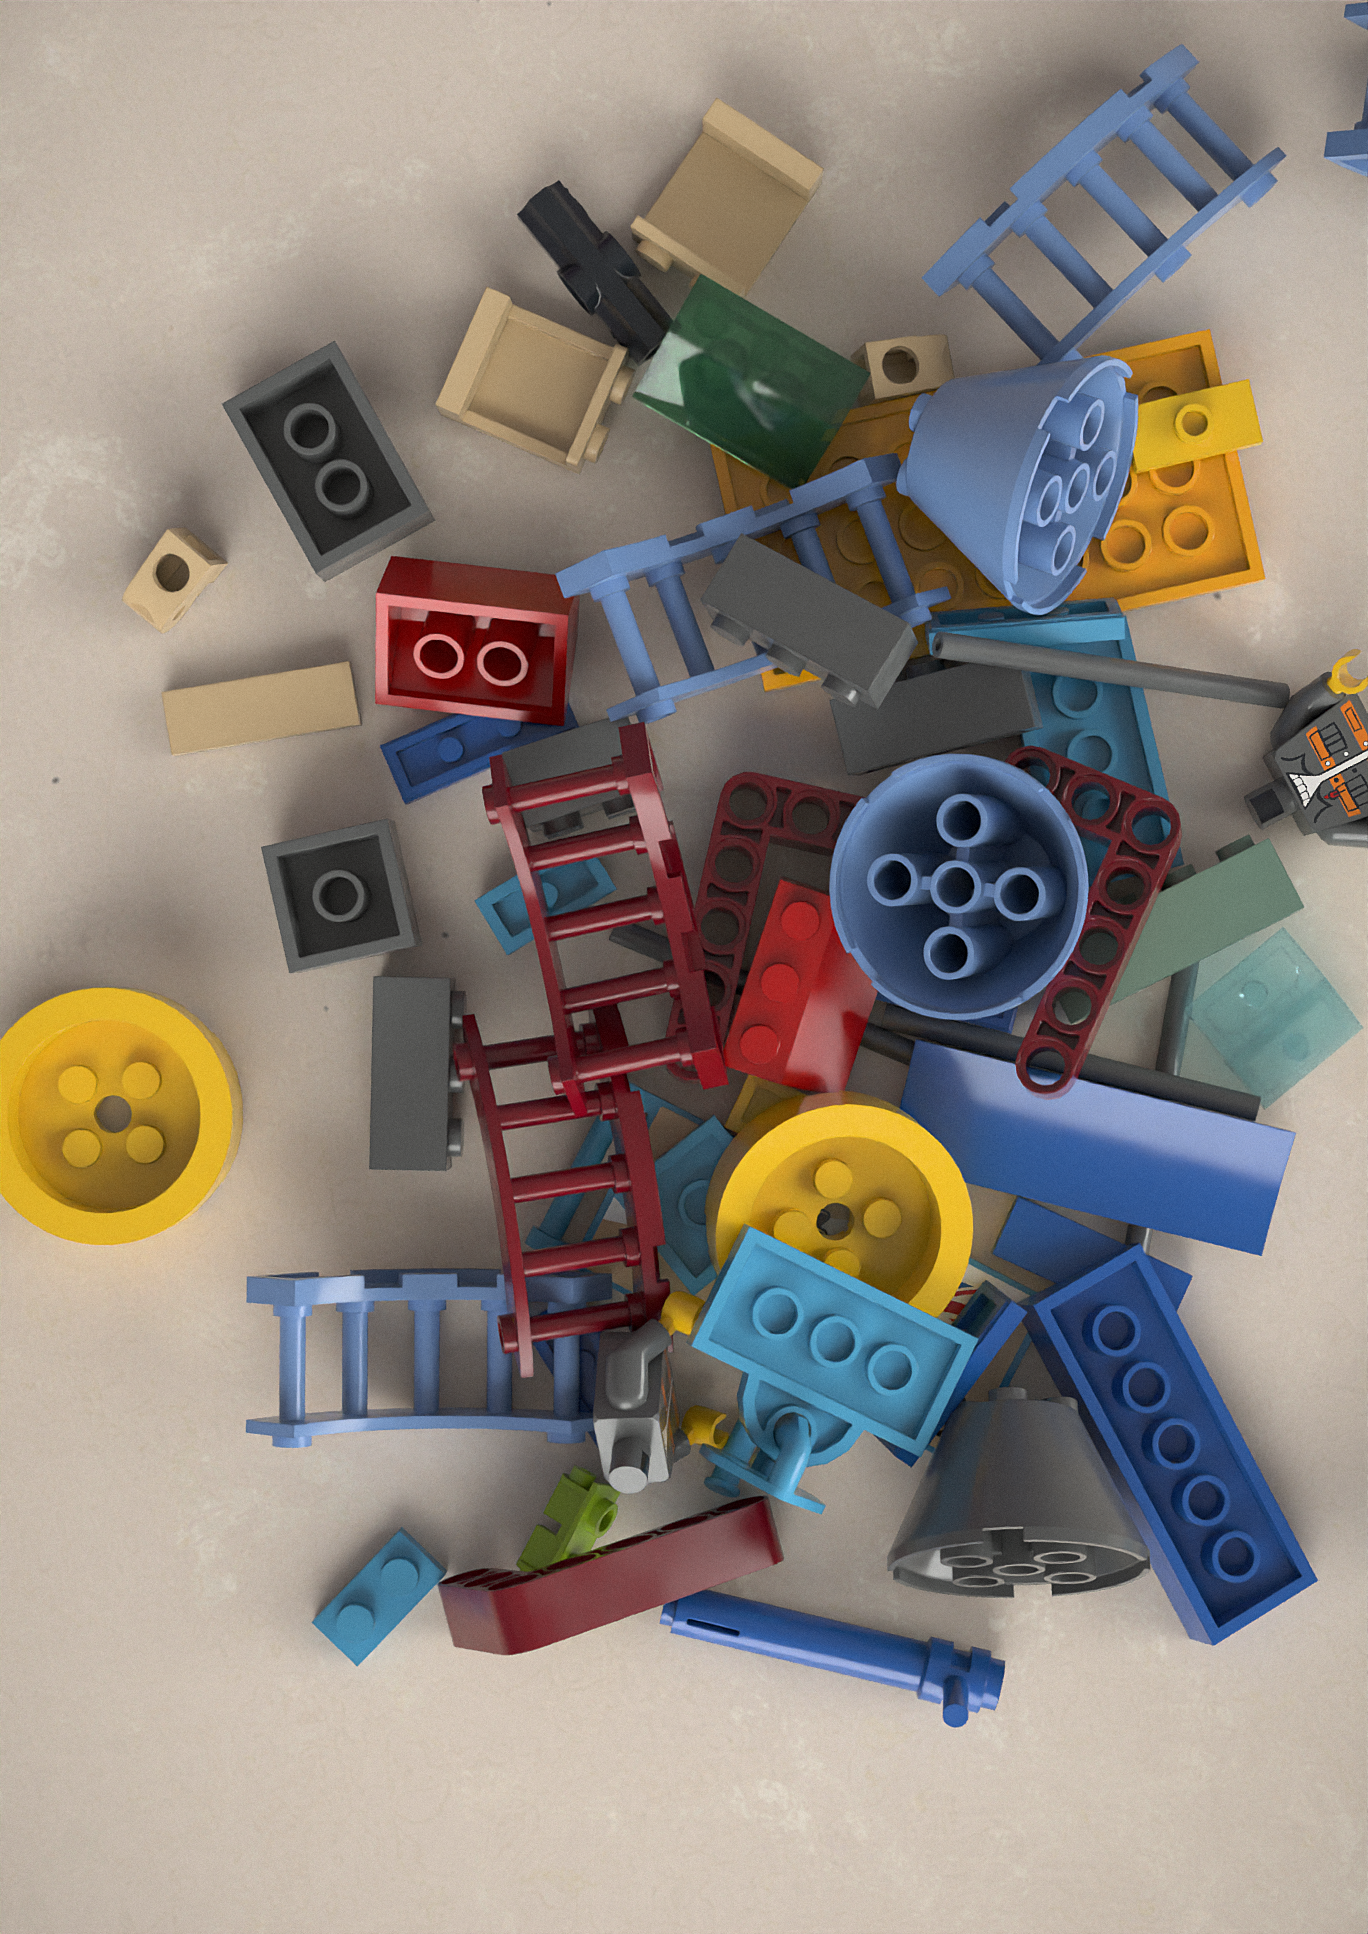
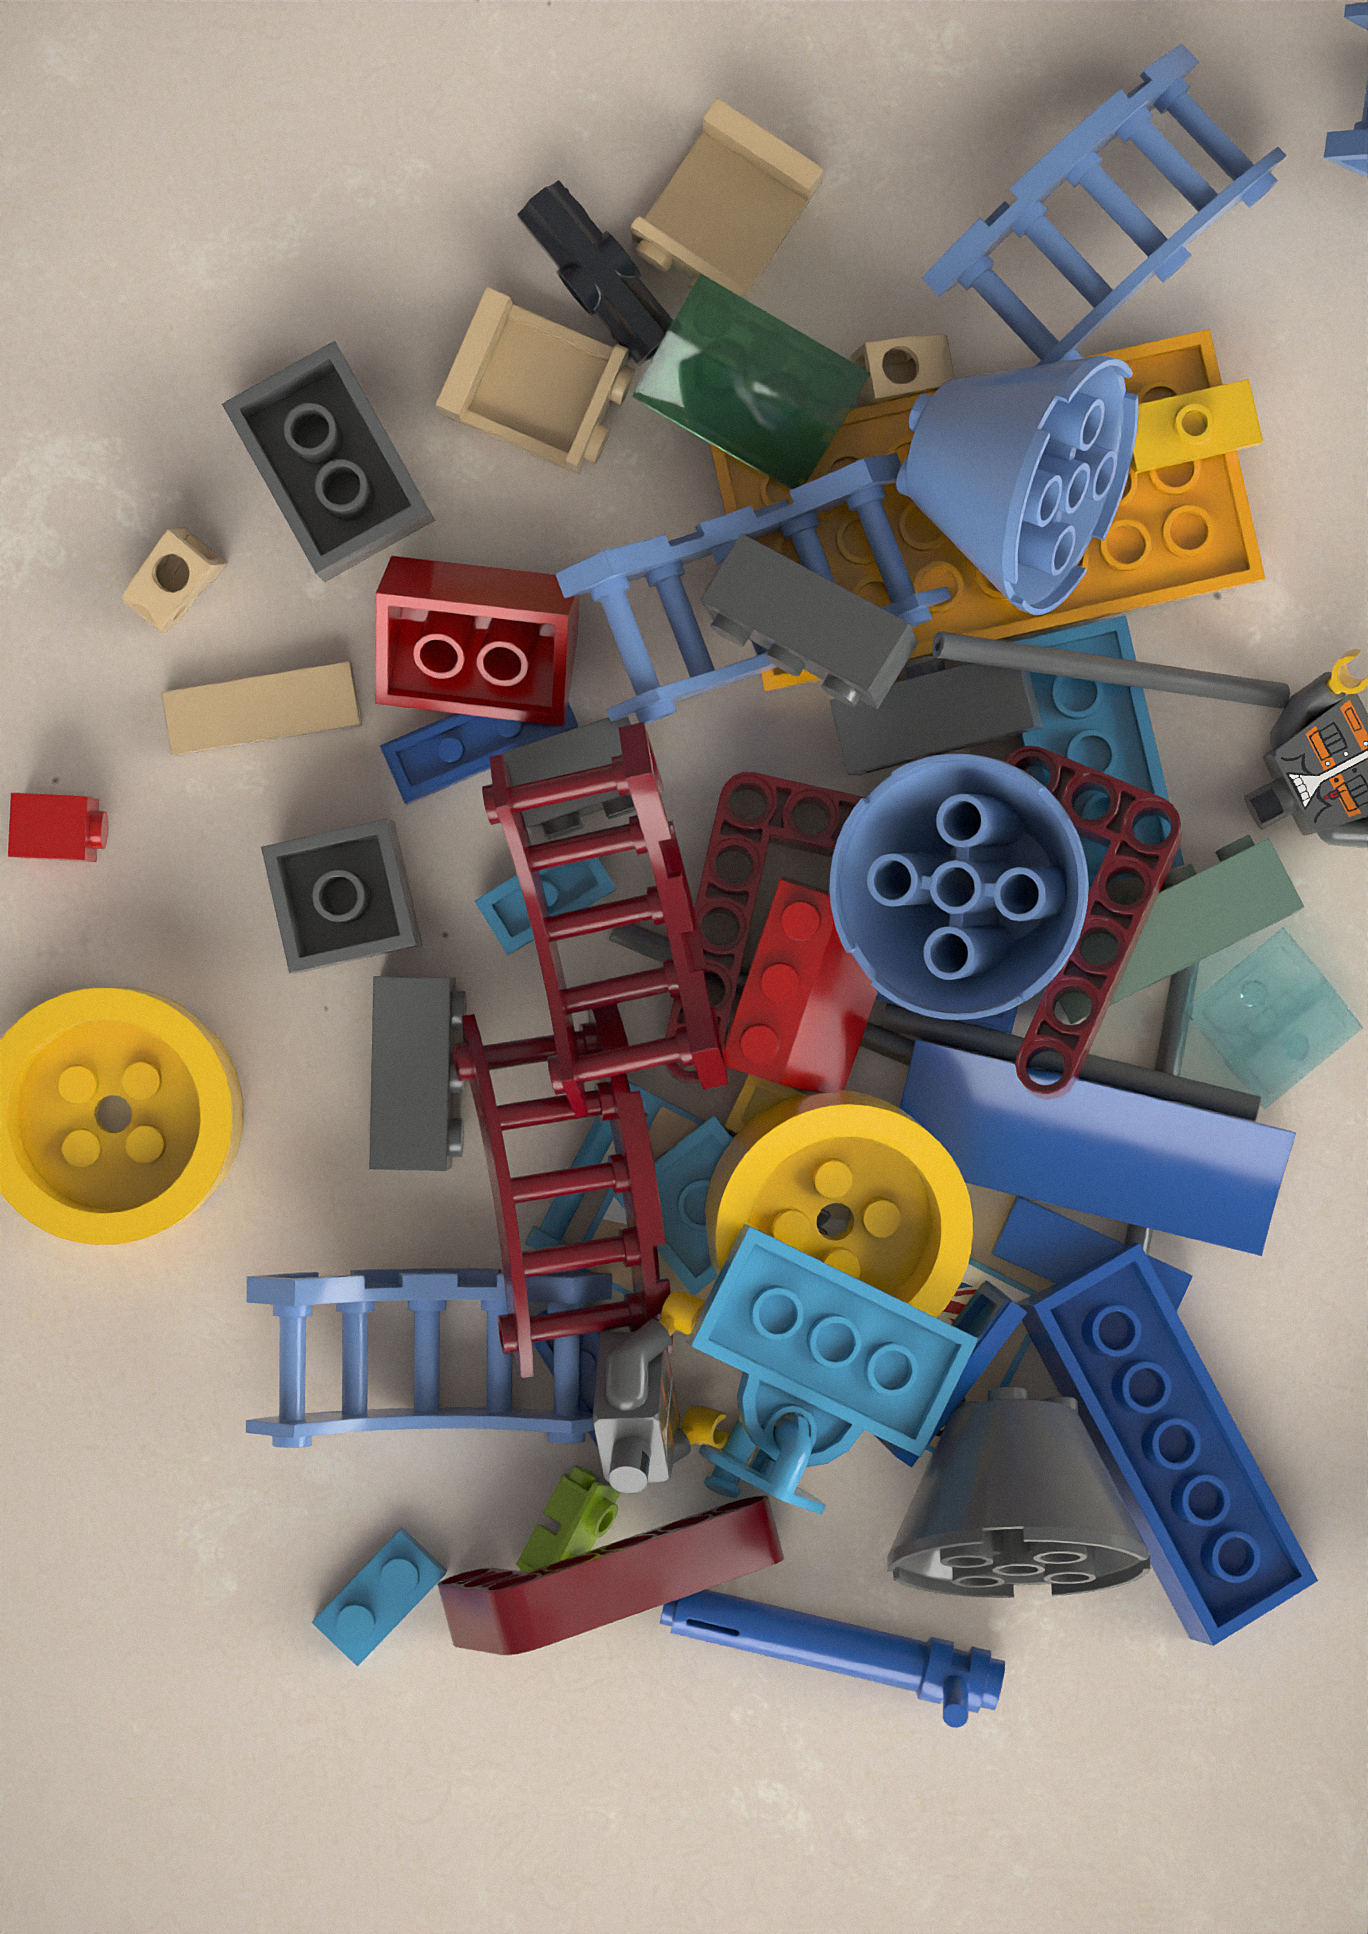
dark azure tile [924,597,1125,655] -> none
none -> red brick [8,792,108,862]

